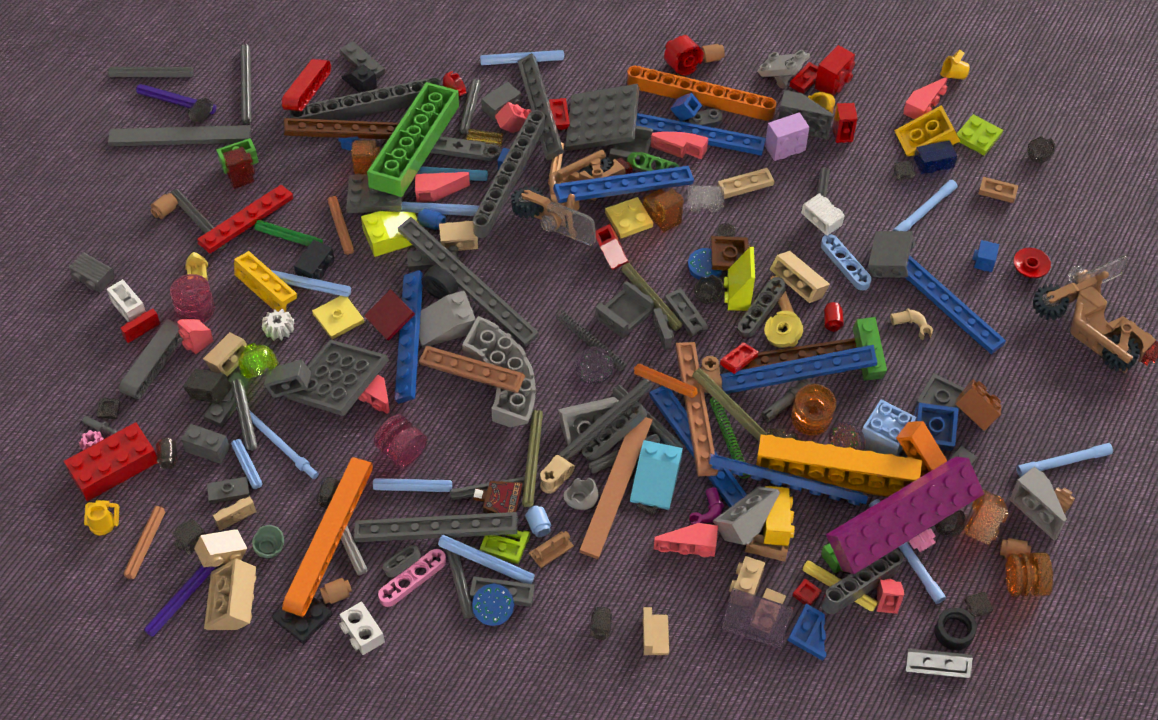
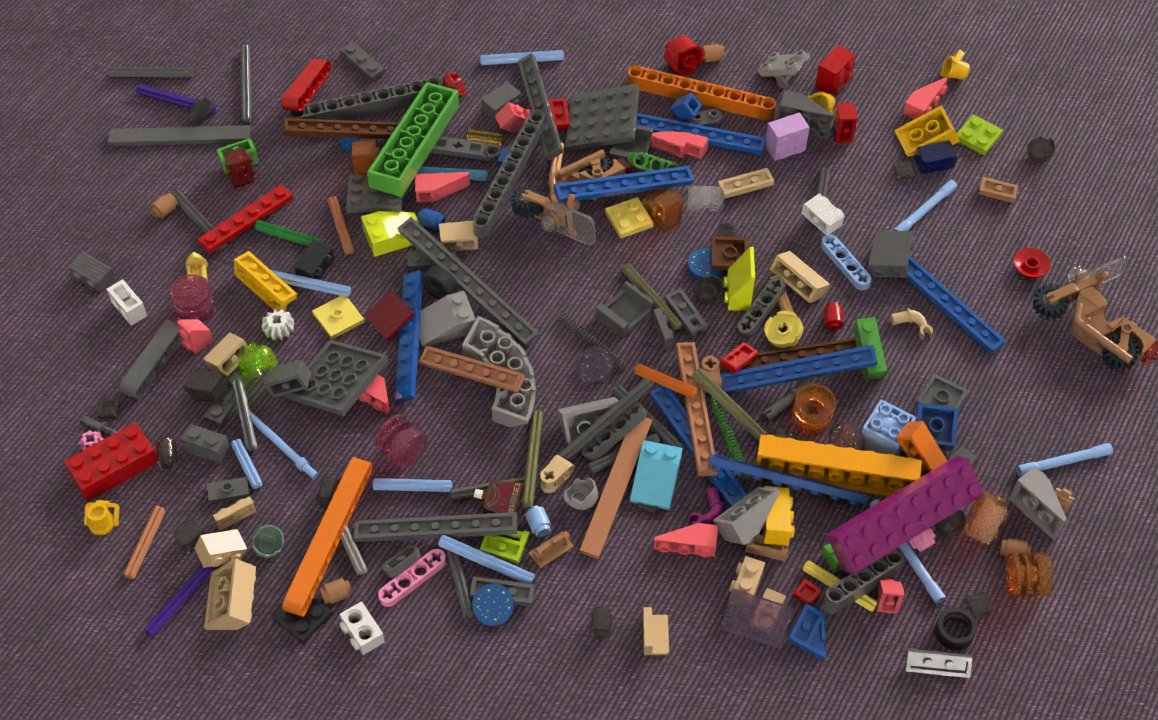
red plate [120,308,160,343] -> none
black slope [341,64,377,93] -> none
light blue axle [399,202,479,216] -> none
dark grey axle [459,79,481,134] -> none
slope [594,224,629,270] -> none
red plate [789,62,818,94] -> none
dark orange slope [955,379,1001,431] -> none
blue brick [972,240,999,272] -> none

